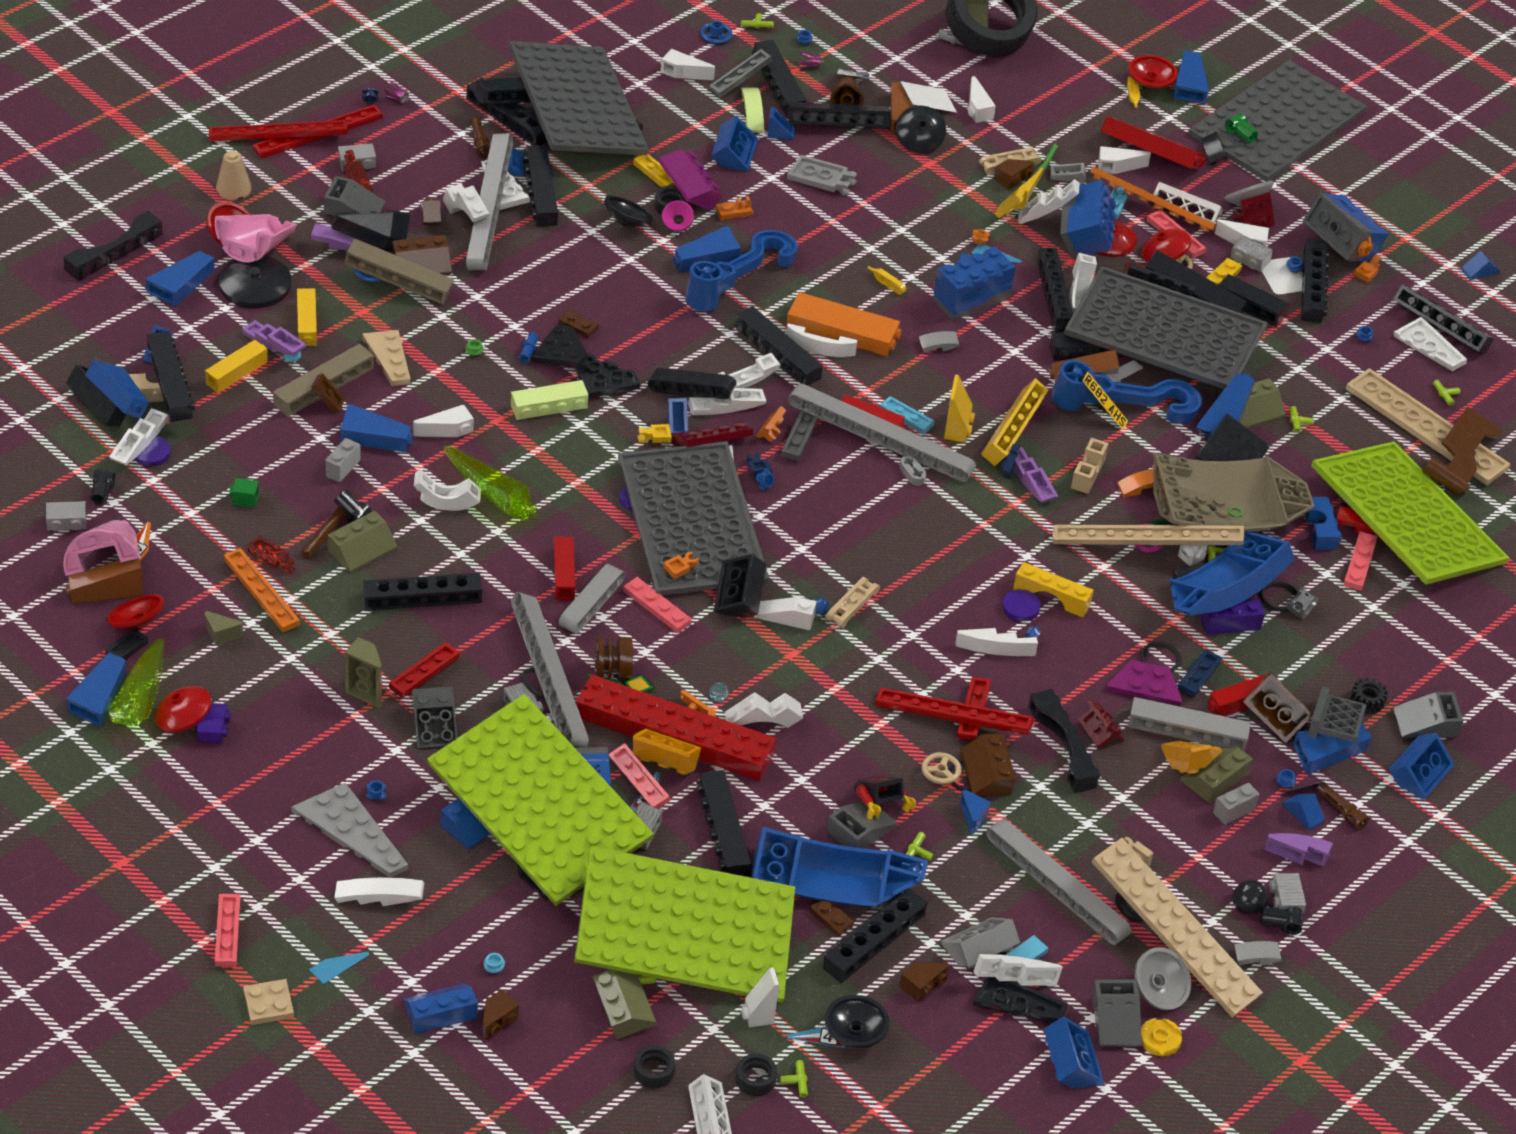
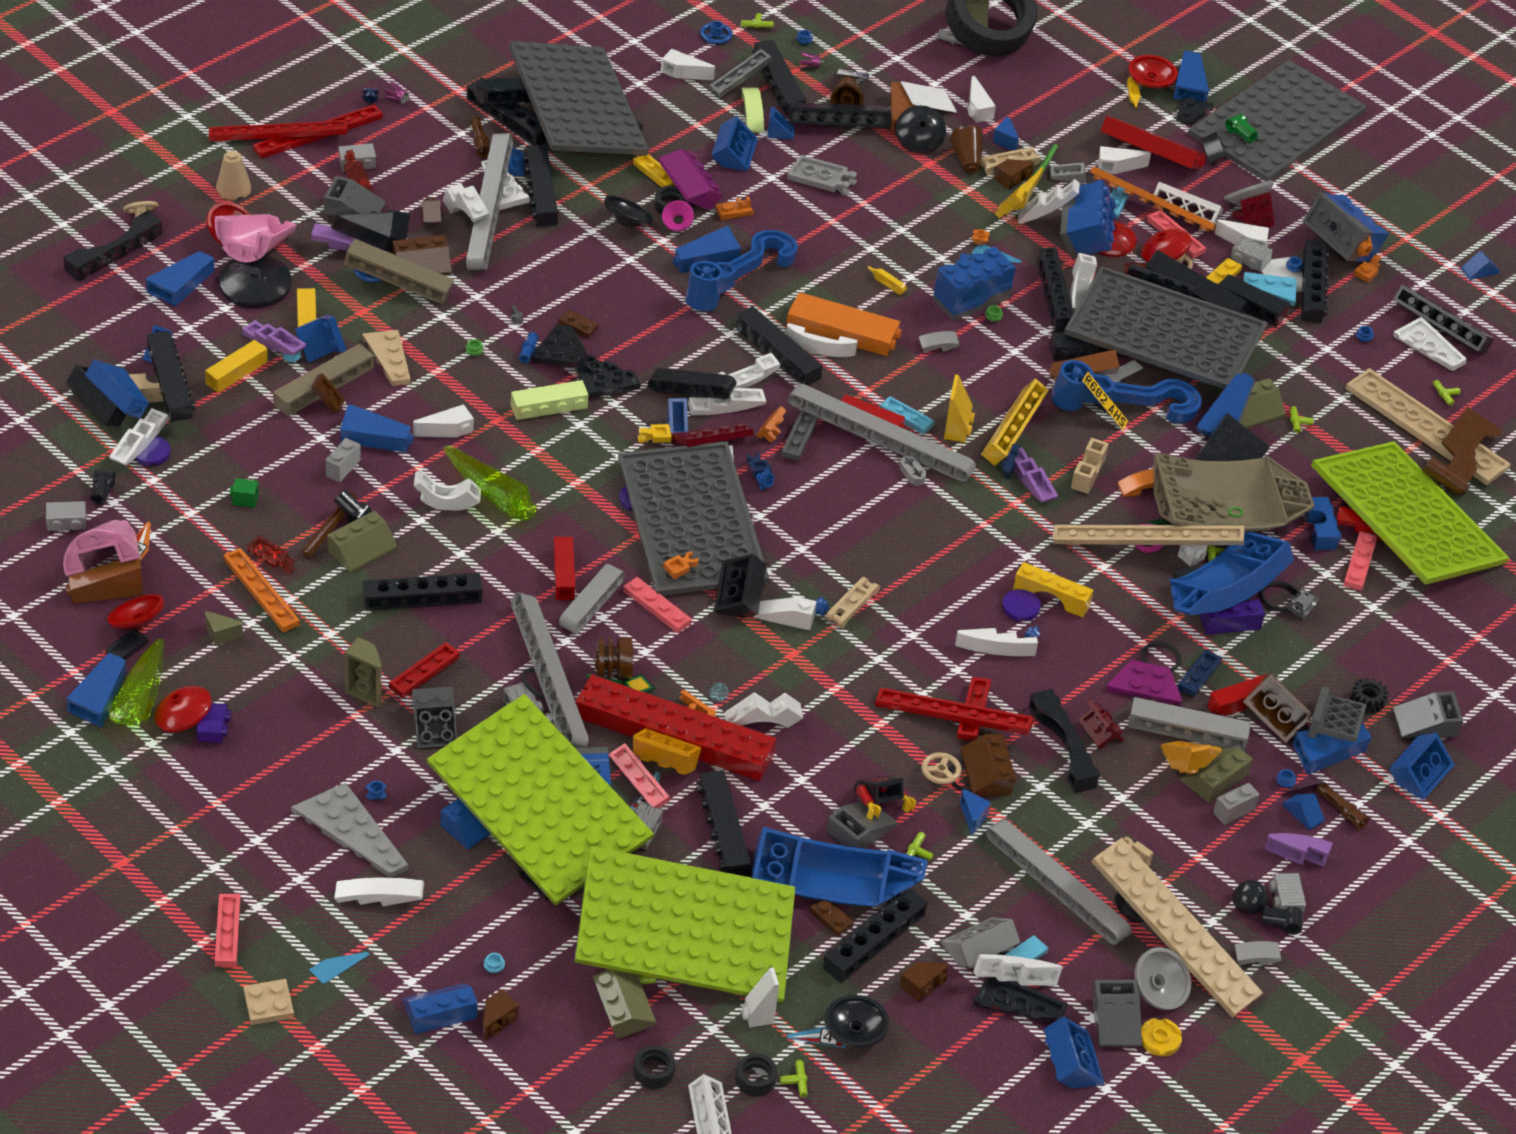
none -> tan piece [123,201,159,217]
none -> blue bracket [295,314,347,362]
none -> dark grey hand [511,305,523,325]
none -> reddish brown cone [950,125,984,174]
none -> bright green plate [985,305,1003,322]
none -> blue slope [993,117,1019,151]
none -> black wing [1176,97,1214,125]
none -> medium azure wing [1243,272,1297,307]

